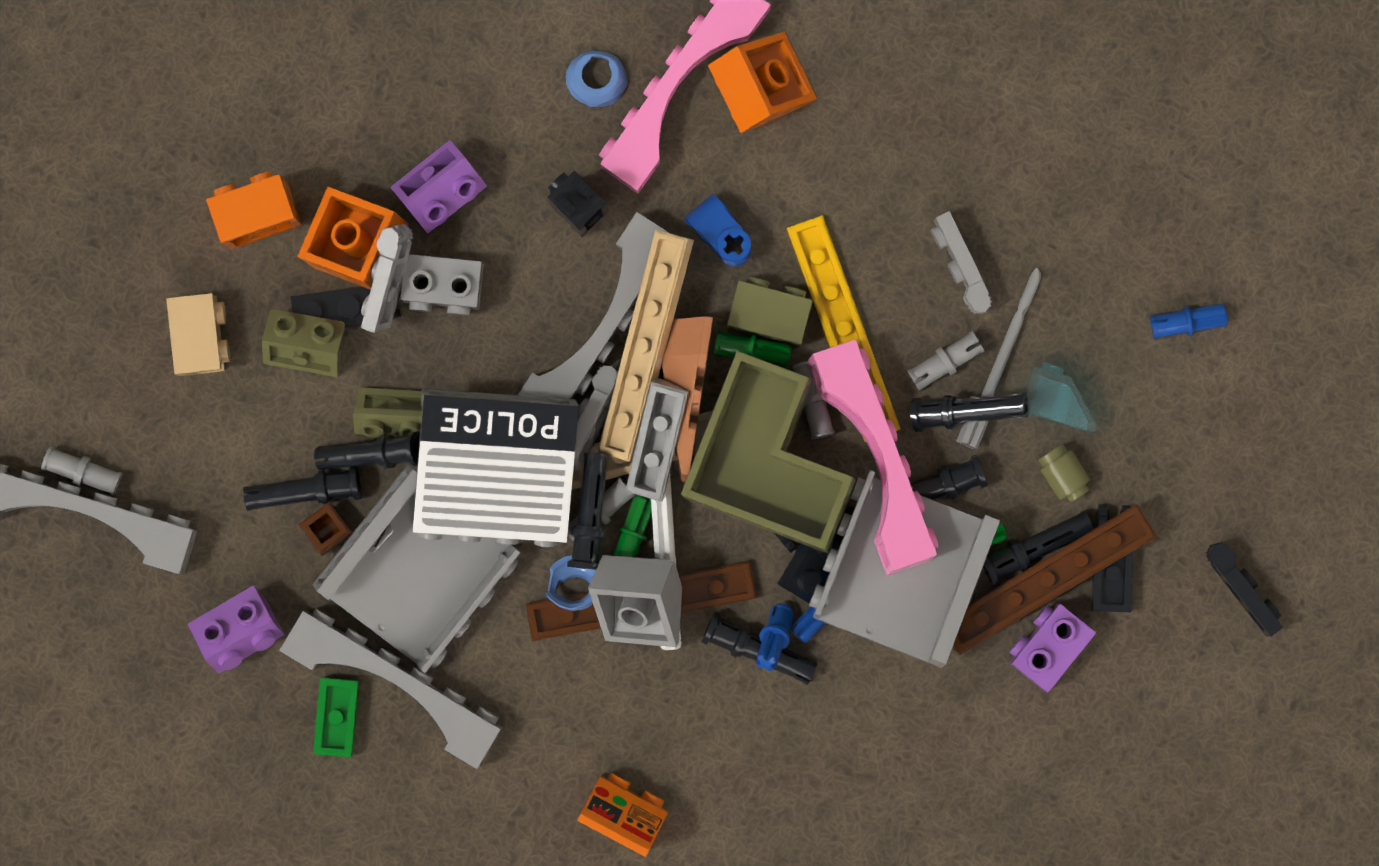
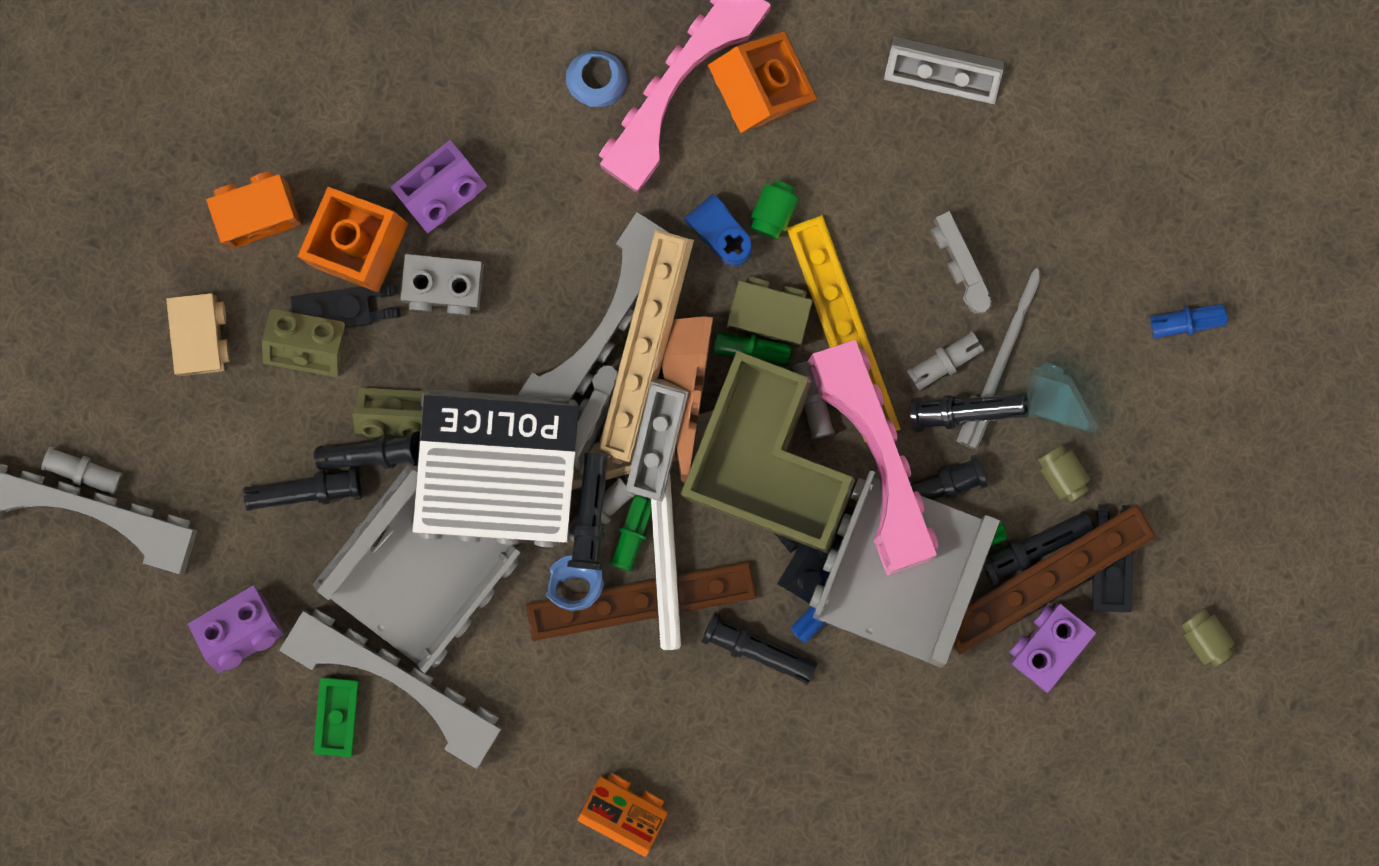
reddish brown brick [298,502,353,556] -> none
light grey hinge [361,224,413,333] -> none
black hinge [547,170,609,237] -> none
light grey slope [588,555,682,647] -> none
blue axle [756,604,795,671] -> none
black hinge [1205,542,1283,637] -> none
none -> green brick [750,180,799,240]
none -> light grey slope [884,36,1004,105]
none -> olive brick [1180,608,1235,667]

